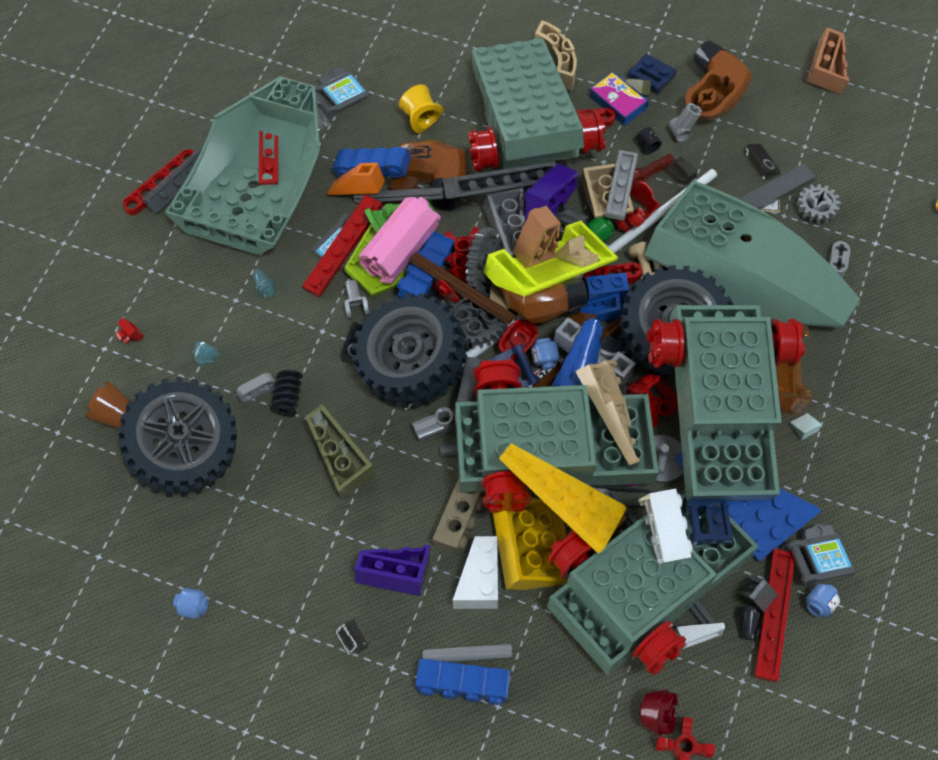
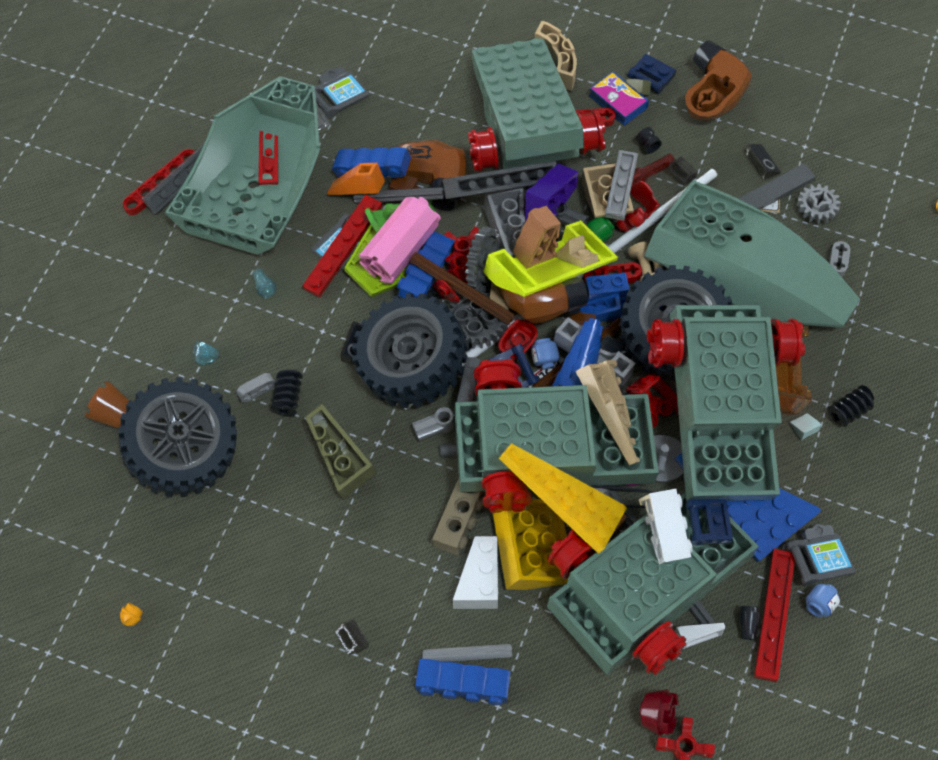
red tile [116,318,144,344] -> none
medium blue head [173,588,209,619] -> none
light grey piece [345,280,369,319] -> none
dark purple wedge [354,545,430,596] -> none
yellow hat [399,84,444,133] -> none
light grey piece [668,103,702,142] -> none
dark grey slope [738,576,778,612] -> none
nougat wedge [807,27,849,94] -> none
none -> light orange plate [120,603,143,626]
none -> black piece [827,385,874,427]

